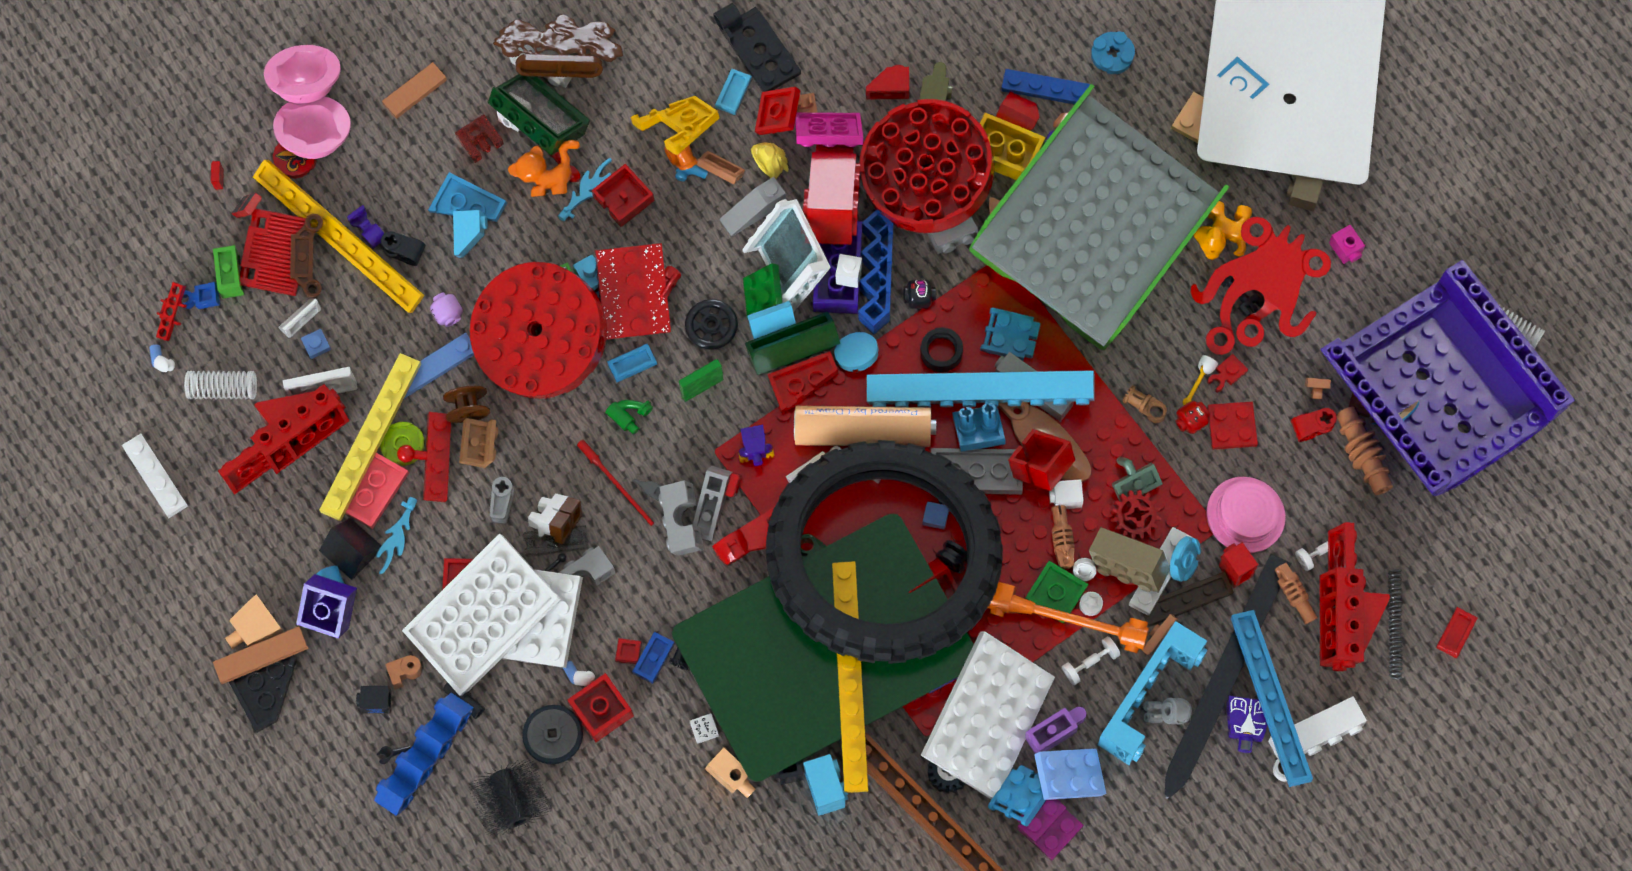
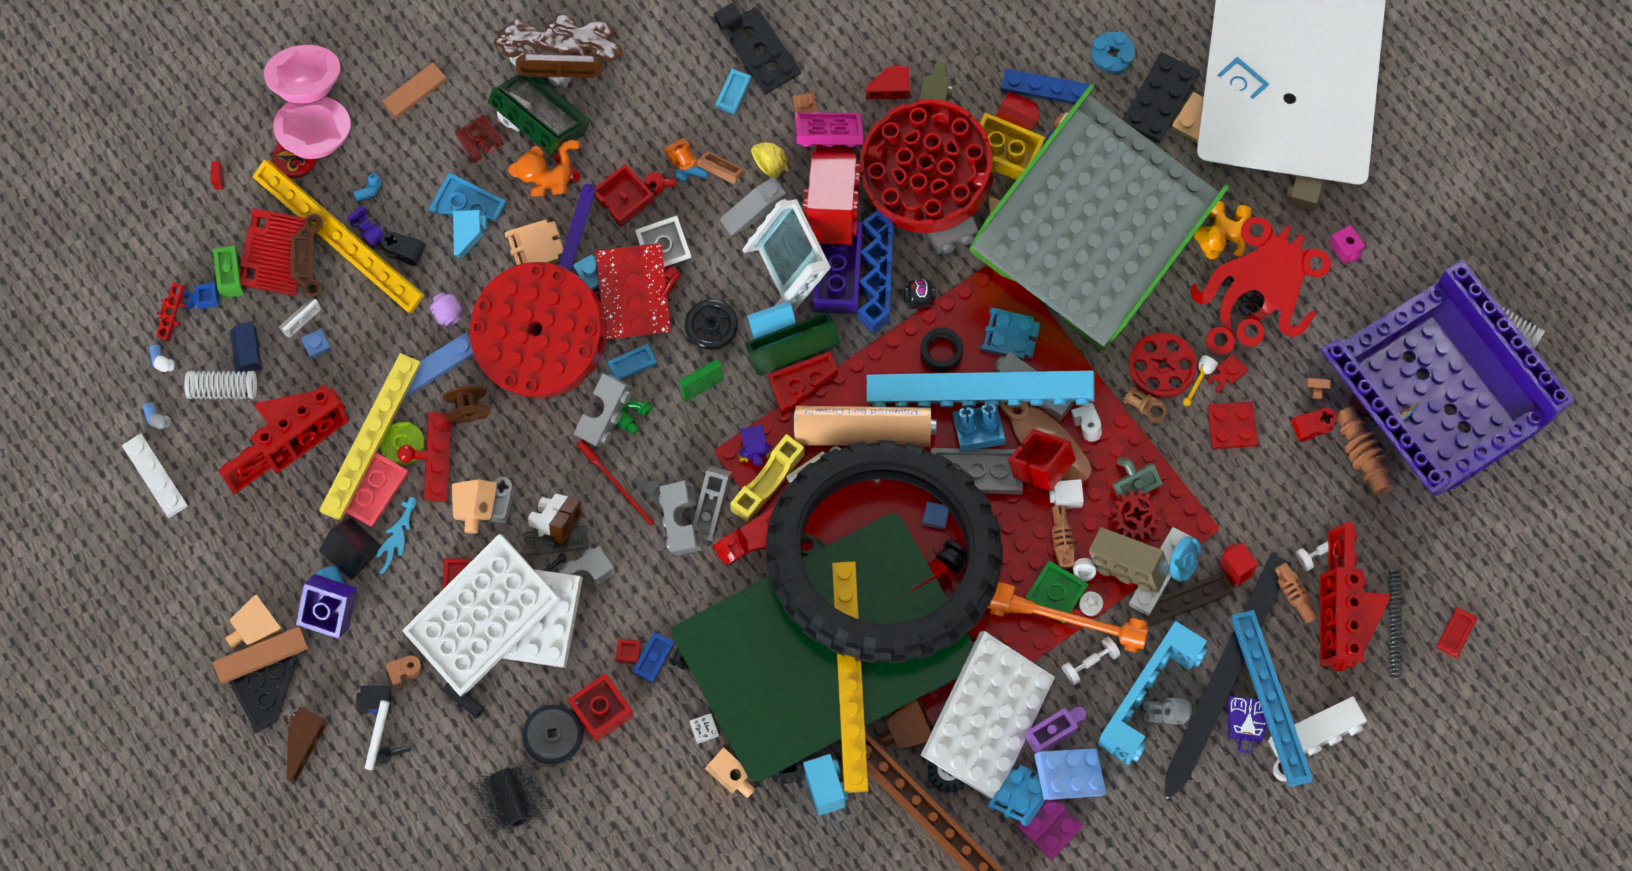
red tile [231,193,262,218] -> none
white tile [283,367,357,396] -> none
blue brick [374,693,474,816] -> none
medium nougat bracket [459,418,498,468] -> none
medium azure piece [558,158,612,221] -> none
white arm [563,661,595,686] -> none
yellow wing [630,96,720,155] -> none
red tile [725,473,742,497] -> none
green plate [743,263,782,320] -> none
red plate [755,87,801,135] -> none
medium azure tile [834,332,879,372] -> none
white brick [836,254,862,288] -> none
nougat plate [1142,614,1179,655] -> none
red head [1175,401,1210,434] -> none
bright pink piece [1206,477,1285,553] -> none
none -> light grey arm [143,403,171,429]
none -> dark blue brick [230,321,262,374]
none -> reddish brown slope [286,707,328,785]
none -> dark azure arm [354,174,382,202]
none -> white bar [365,700,390,770]
none -> light nougat torso [452,479,497,534]
none -> light nougat plate [504,219,564,265]
none -> dark purple piece [558,183,595,271]
none -> light grey arch [573,373,633,447]
none -> white slope [635,216,692,267]
none -> red piece [644,172,676,197]
none -> light yellow arch [730,434,805,523]
none -> reddish brown torso [879,699,933,750]
none -> white leg [1071,403,1102,442]
none -> black plate [1123,52,1200,143]
none -> red wedge [1129,332,1197,398]

